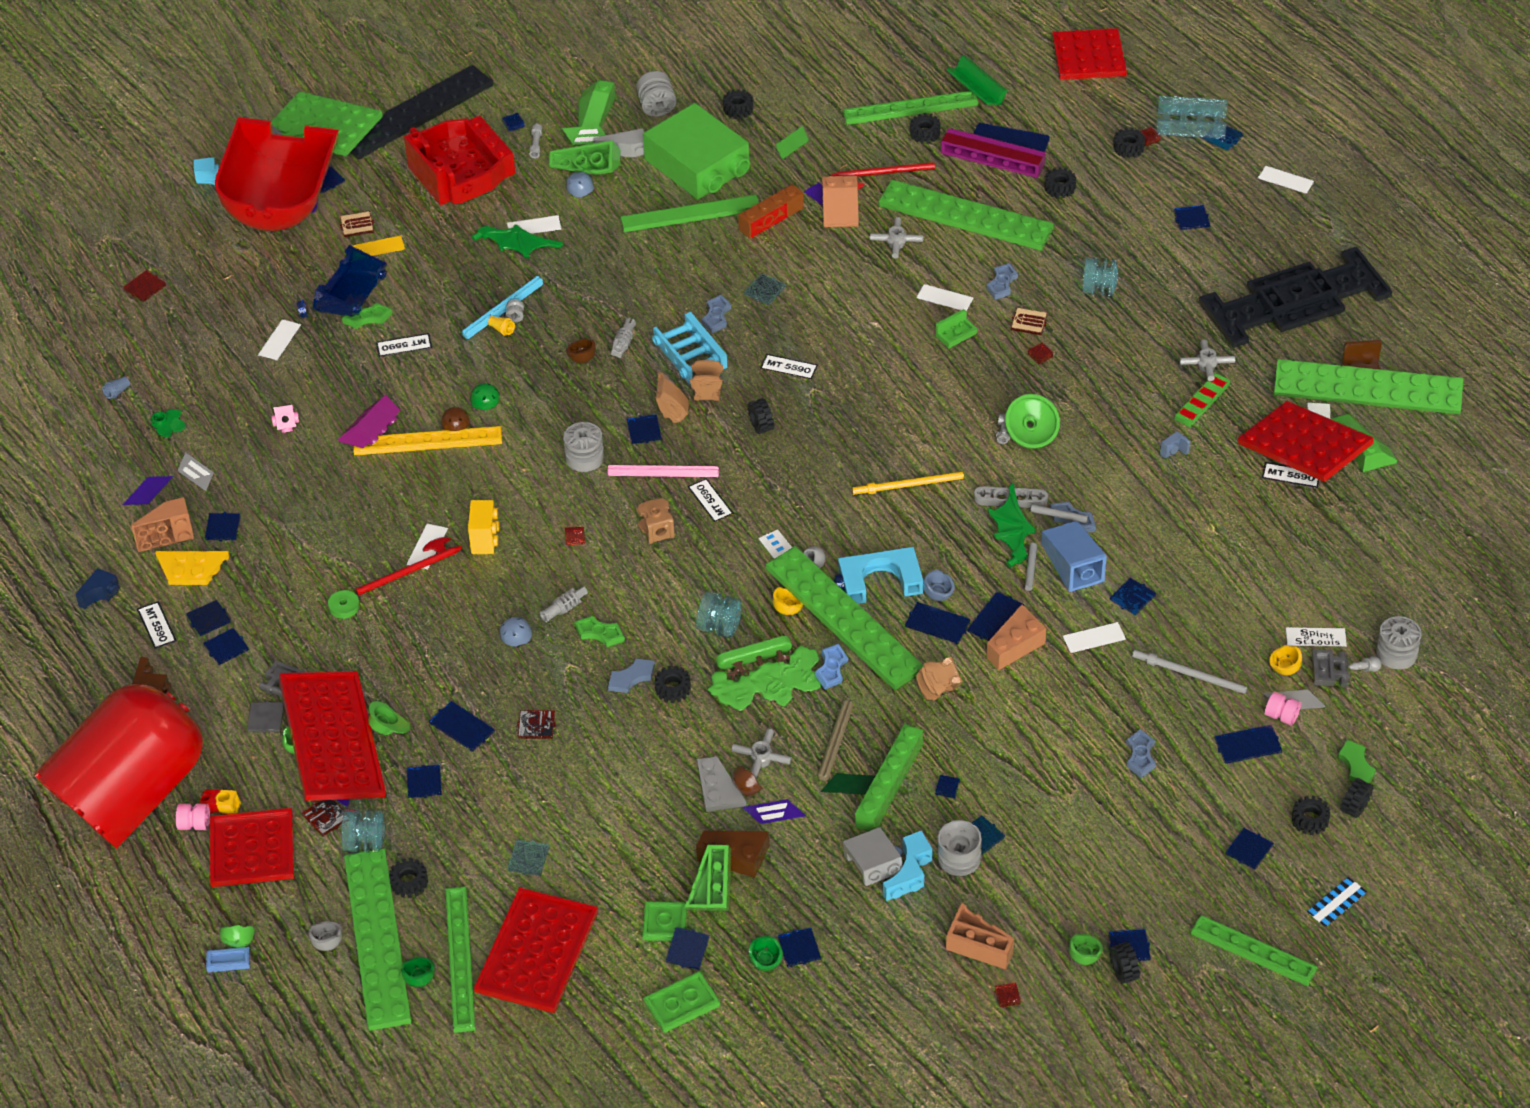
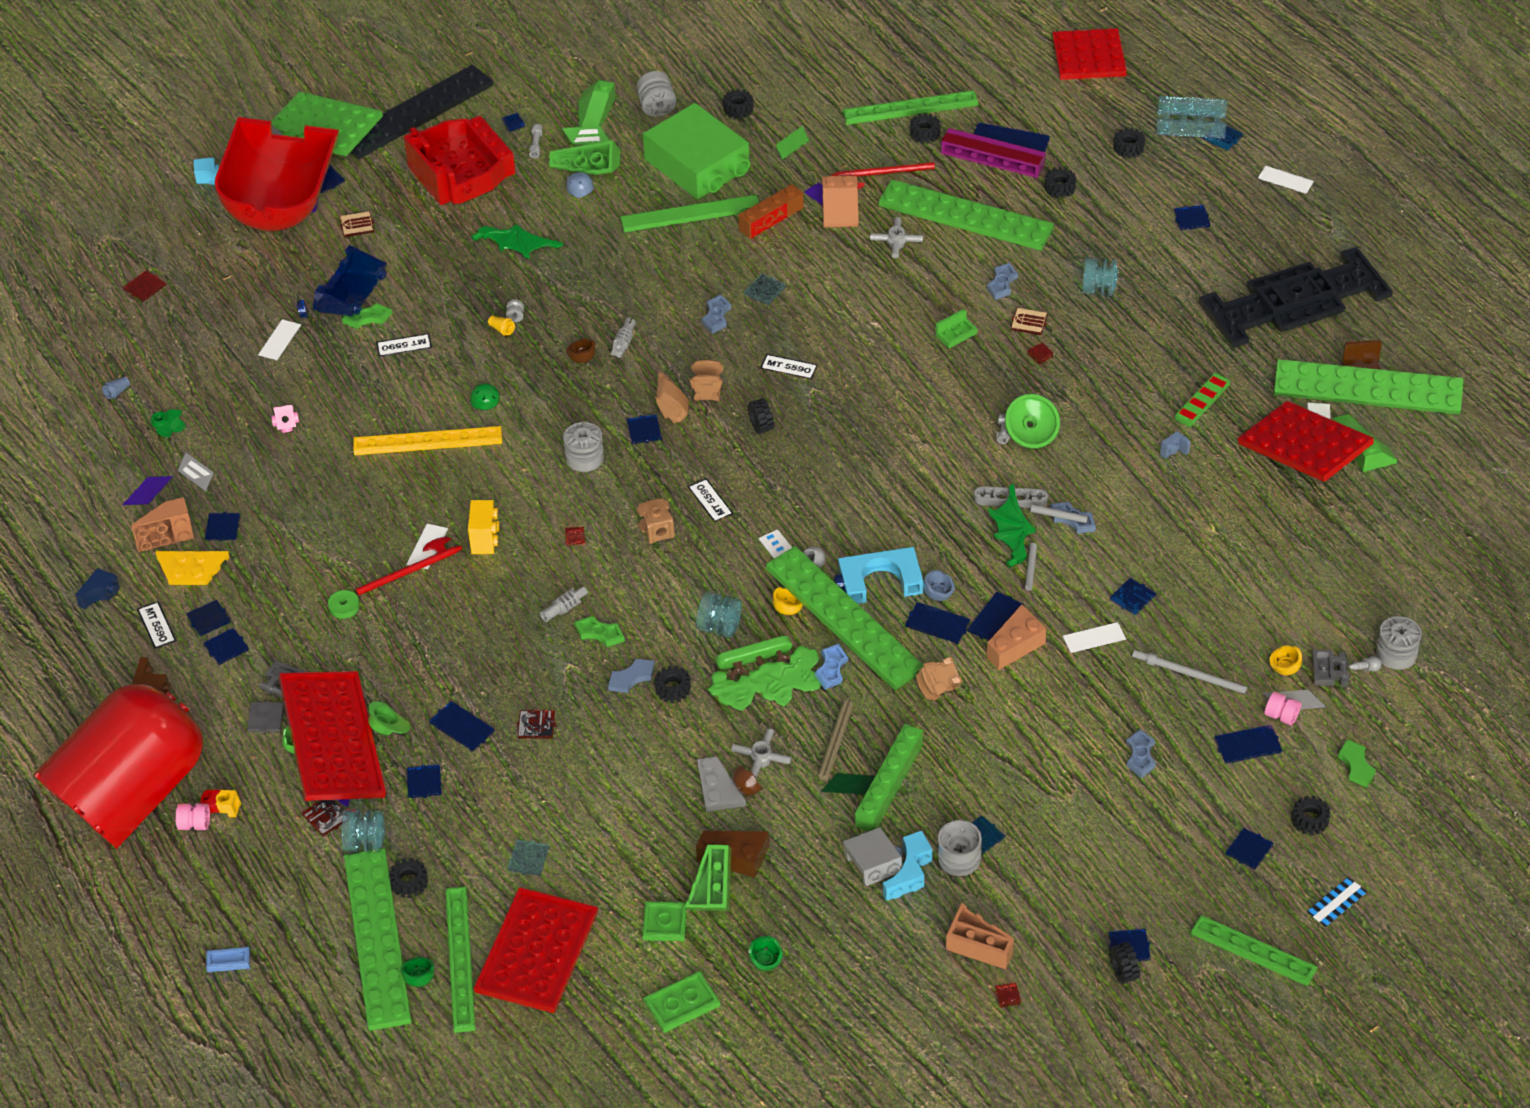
red plate [210,808,294,887] -> none
bright green helmet [220,925,255,948] -> none
light grey helmet [308,921,342,951] -> none
magenta slope [338,394,401,448] -> none
yellow sticker [350,236,405,260] -> none
reddish brown helmet [441,407,470,431] -> none
medium azure axle [462,276,543,339] -> none
sand blue helmet [500,617,532,647] -> none
white sticker [507,215,561,234] -> none
light grey slope [593,128,644,157] -> none
bright pink axle [608,465,719,477] -> none
medium azure fence [652,312,727,384] -> none
clear blue piece [666,927,710,971] -> none
dark purple sticker [742,799,806,824] -> none
clear blue piece [778,928,821,967] -> none
yellow bar [852,472,964,495] -> none
white sticker [916,284,973,311] -> none
clear blue tile [935,775,960,799] -> none
green panel [947,55,1007,105] -> none
medium blue slope [1041,521,1107,592] -> none
bright green helmet [1069,934,1103,965] -> none
clear red tile [1139,127,1161,146] -> none
light grey bar [1180,340,1235,381] -> none
white sticker [1262,462,1319,488] -> none
white sticker [1286,627,1347,646] -> none
black tyre [1340,778,1374,818] -> none

